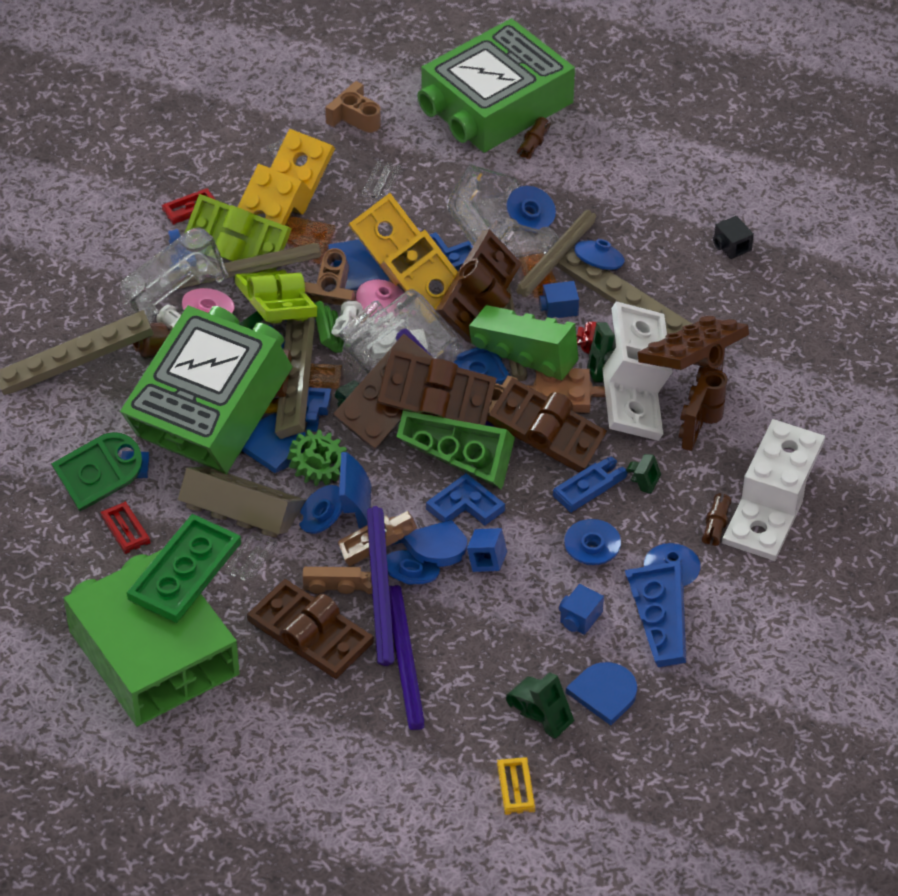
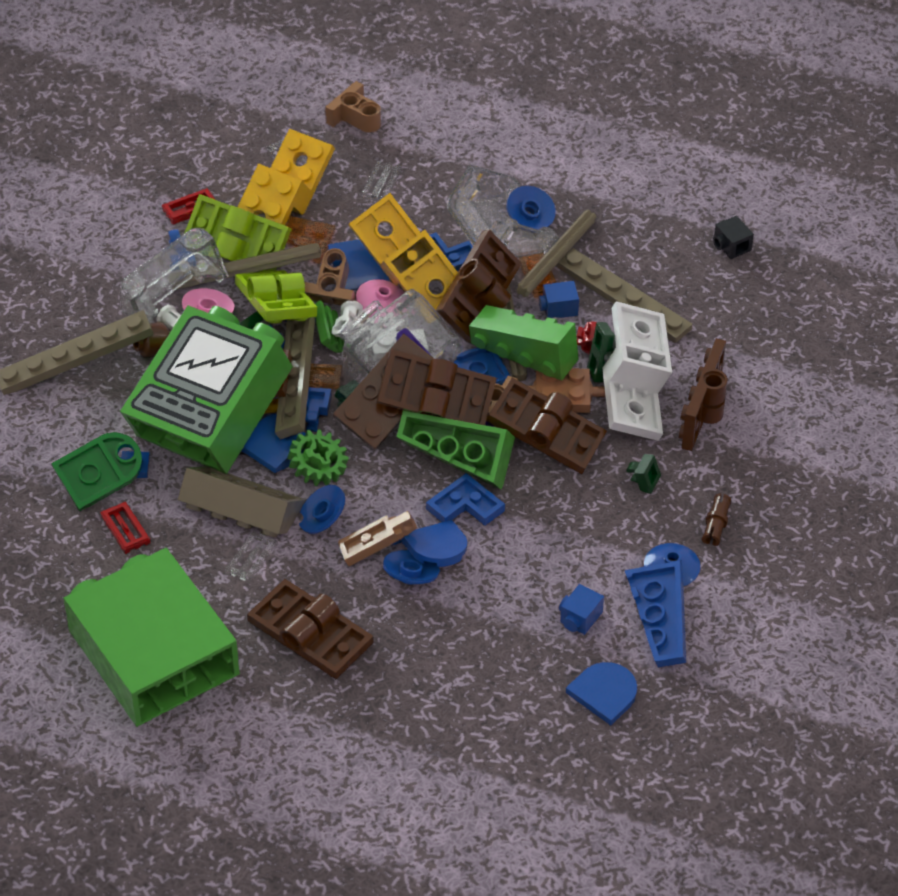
green plate [127,514,241,623] -> none
medium nougat hinge [303,567,372,594] -> none
blue slope [339,452,372,529] -> none
dark purple axle [367,506,395,666] -> none
dark purple axle [389,585,425,730] -> none
brick [417,18,575,153] -> none
blue brick [467,528,507,572] -> none
yellow tile [497,757,535,815] -> none
dark green tile [506,672,575,739] -> none
reddish brown pin [517,117,551,159] -> none
blue hinge [553,456,628,513] -> none
blue dish [564,519,621,565] -> none
blue dish [574,239,625,270] -> none
reddish brown plate [637,316,749,370] -> none
white bracket [722,419,825,561] -> none

